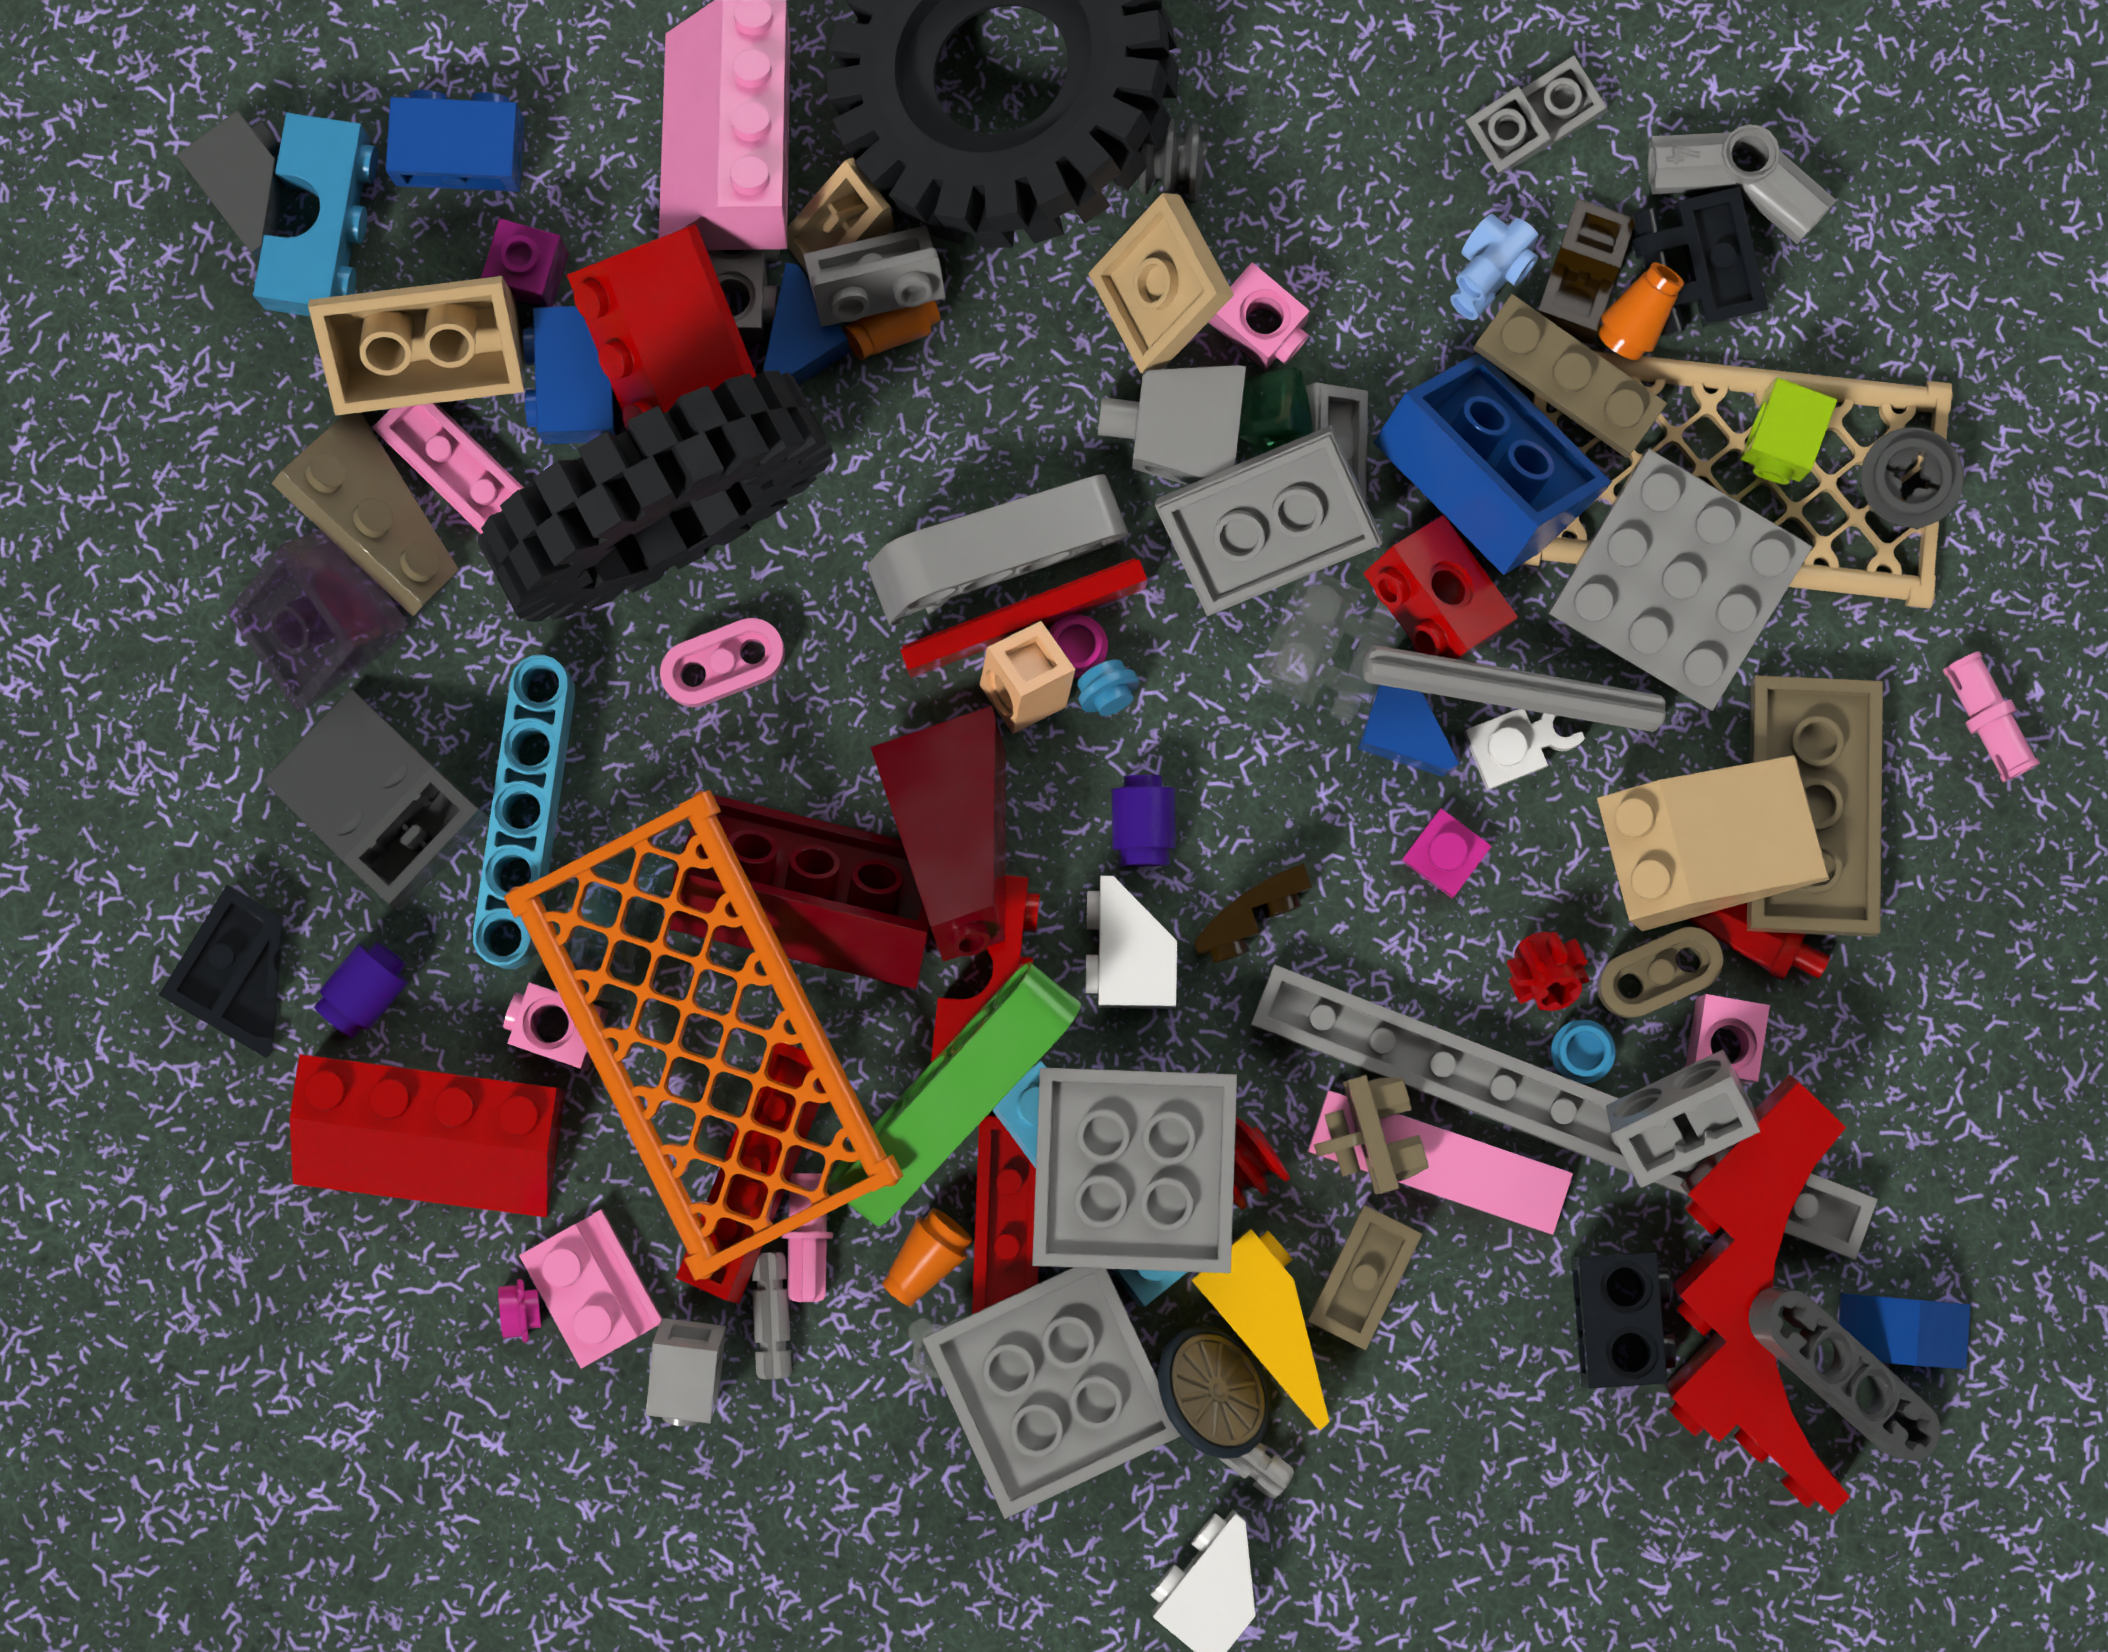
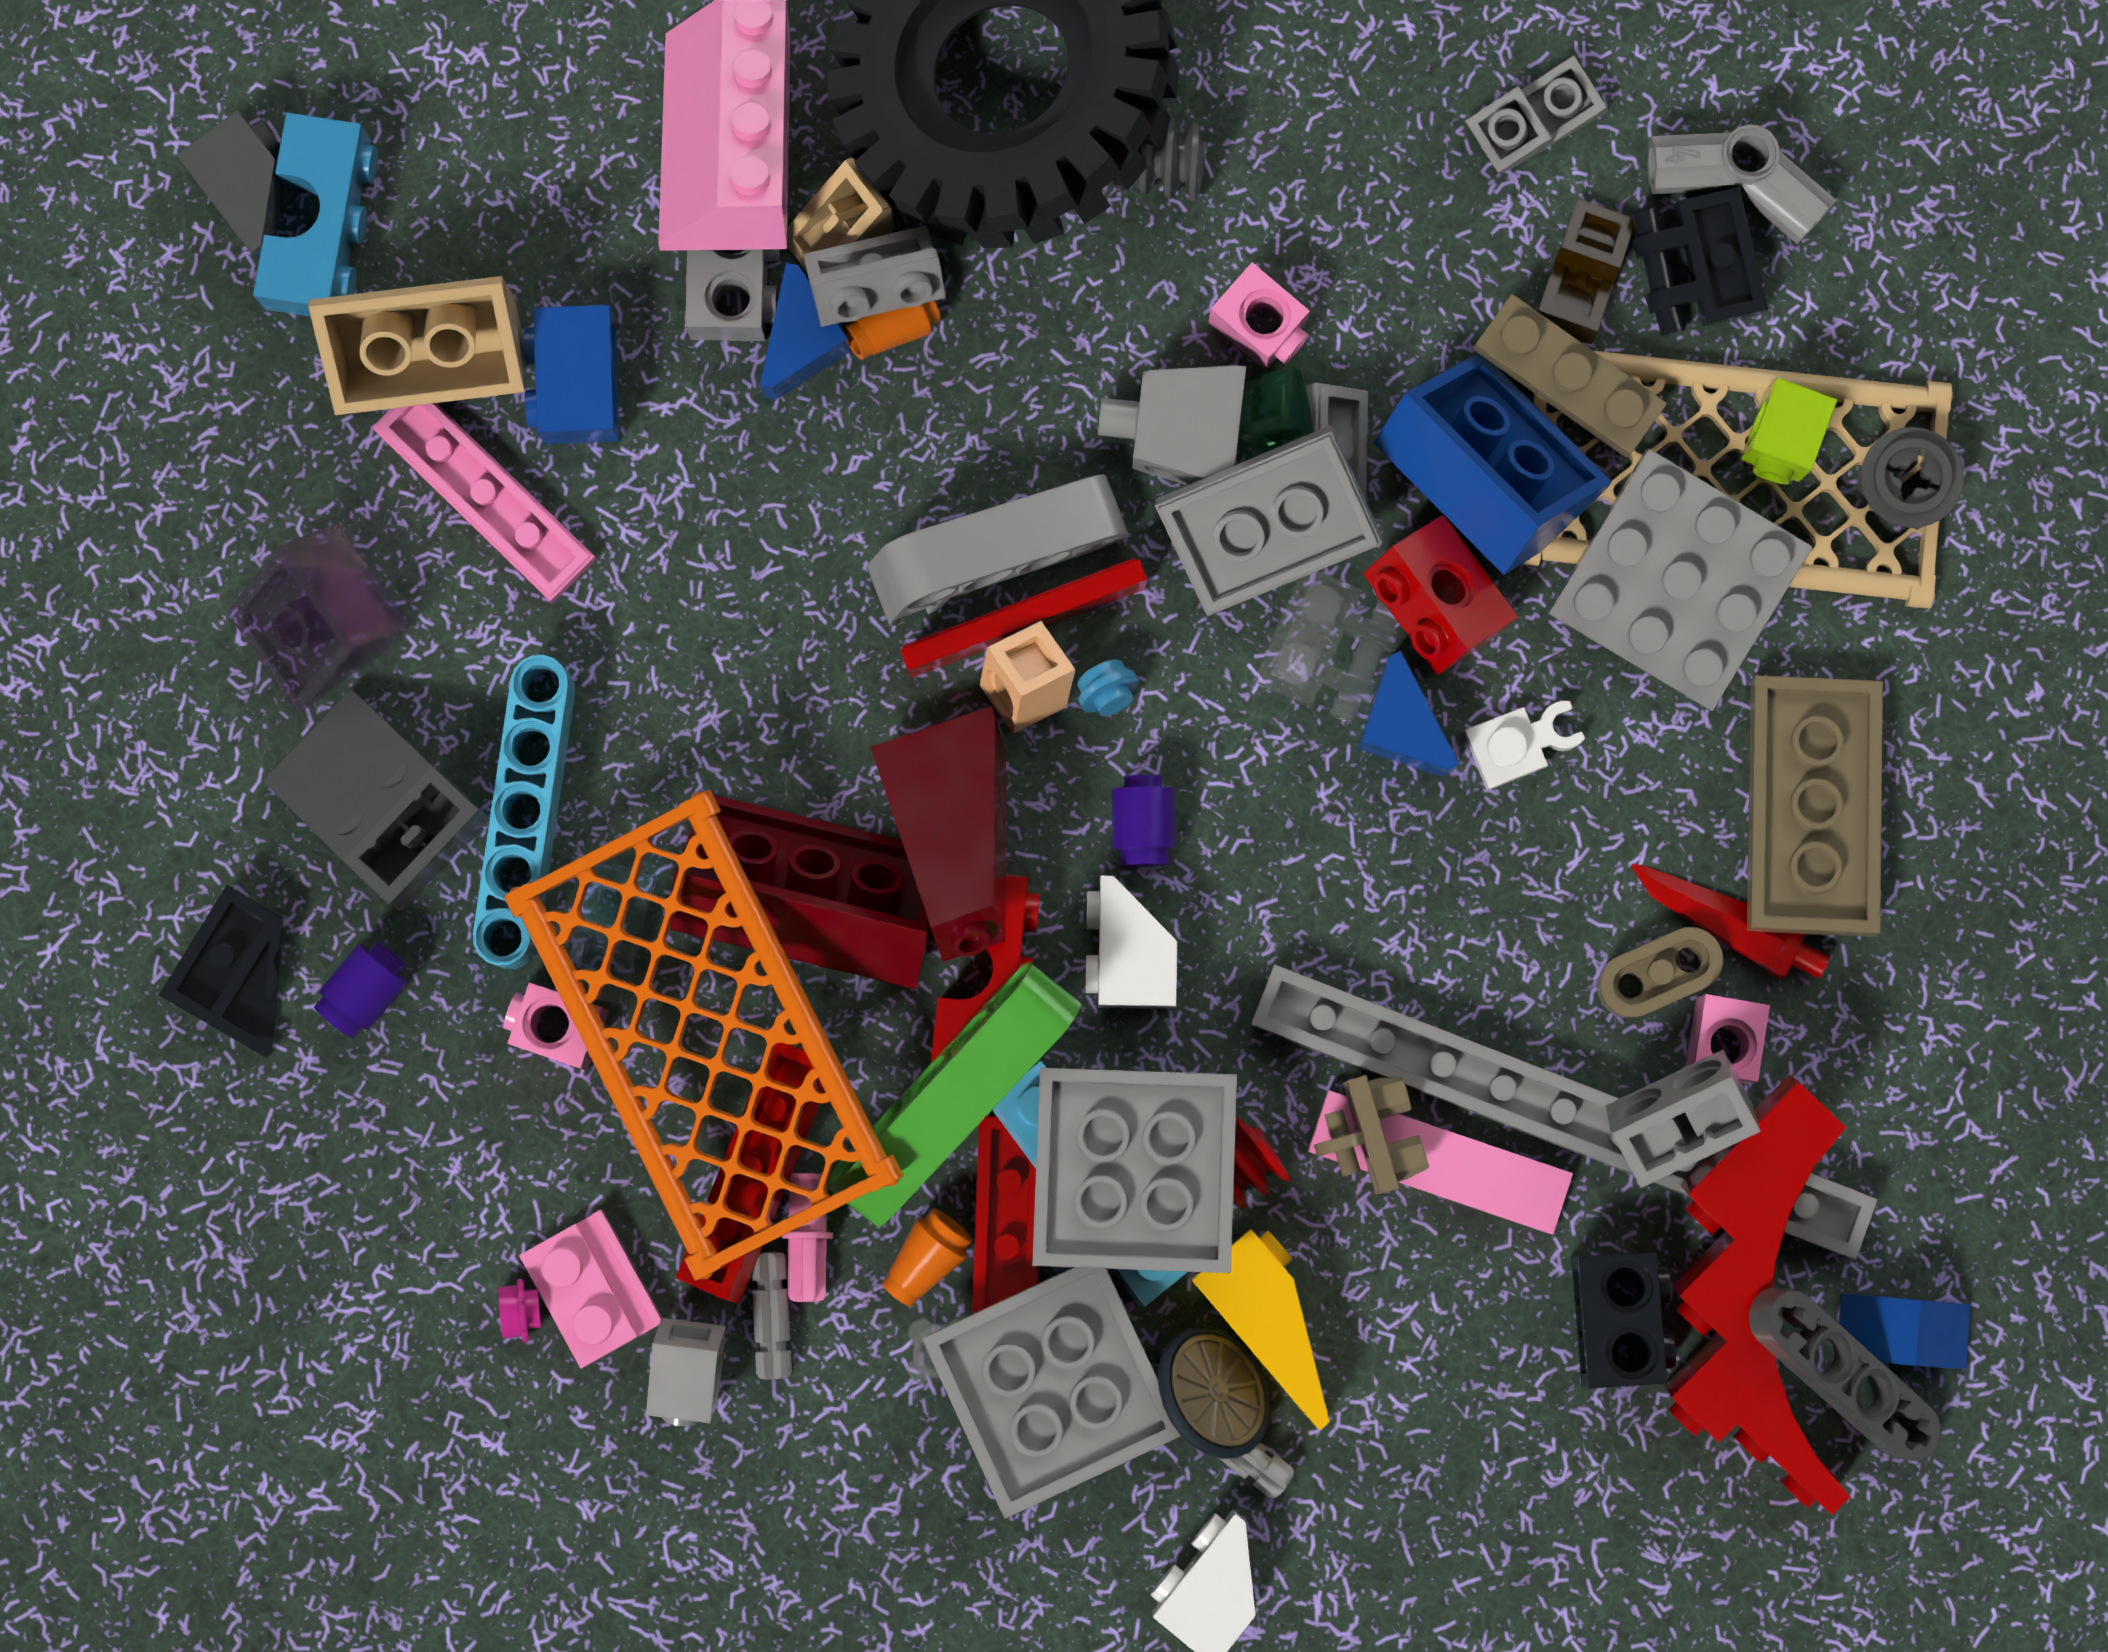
dark tan wing [271,412,459,616] -> none
red slope [289,1054,566,1218] -> none
blue brick [386,90,524,192] -> none
black tyre [478,370,834,622] -> none
magenta brick [481,218,569,308] -> none
red slope [567,224,757,430] -> none
bright pink plate [660,618,785,707] -> none
dark pink plate [1049,614,1108,679] -> none
tan tile [1088,193,1234,373] -> none
dark brown slope [1192,863,1312,964] -> none
dark tan plate [1306,1205,1422,1350] -> none
light grey axle [1362,645,1666,732] -> none
dark pink plate [1401,808,1492,898] -> none
light blue plate [1450,214,1539,320] -> none
red gear [1506,932,1590,1011] -> none
dark azure plate [1550,1019,1615,1084] -> none
tan slope [1597,755,1830,932] -> none
orange cone [1598,262,1684,360] -> none
bright pink pin [1942,651,2040,782] -> none

